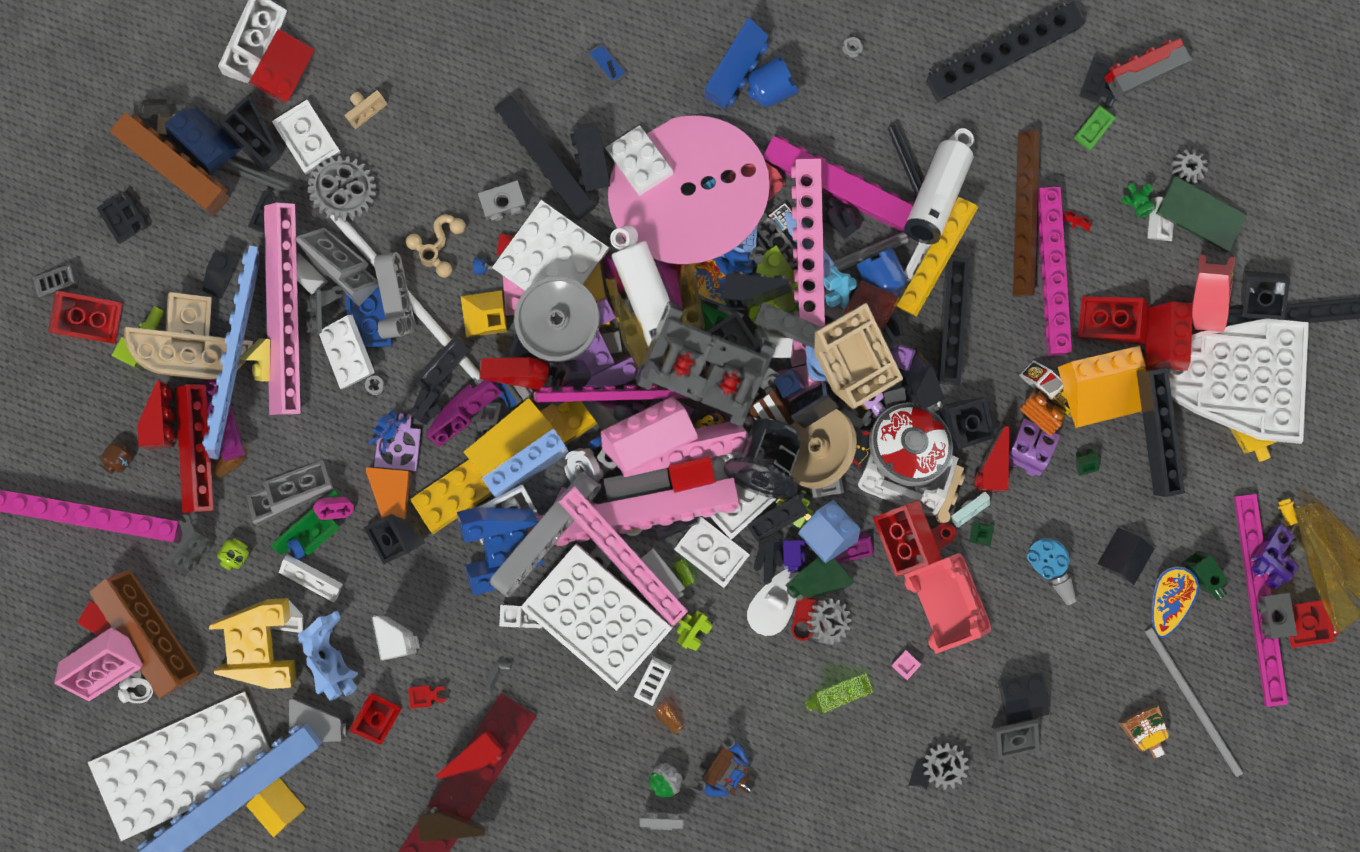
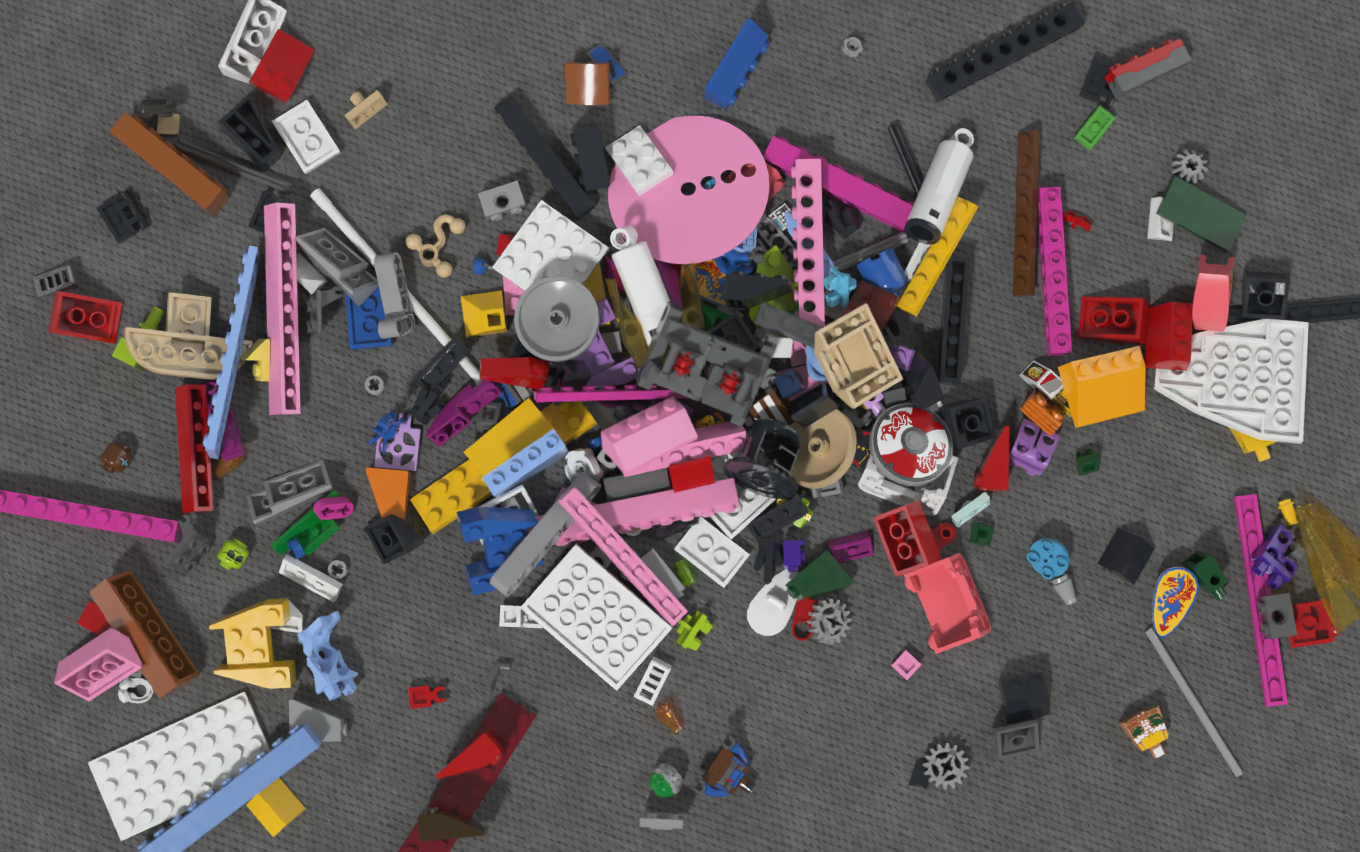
red slope [137,381,176,450] -> none
dark blue slope [164,108,241,175] -> none
black slope [202,249,239,299] -> none
light grey gear [308,155,376,222] -> none
white plate [319,315,375,389] -> none
red slope [349,692,402,745] -> none
white slope [372,616,420,660] -> none
blue cylinder [747,56,799,107] -> none
medium blue slope [798,500,861,564] -> none
clear neon green piece [806,673,874,714] -> none
tan plate [936,465,966,524] -> none
green piece [1121,183,1156,218] -> none
black brick [1136,367,1185,497] -> none
none -> light grey bush [328,560,348,579]
none -> dark orange slope [565,61,611,105]

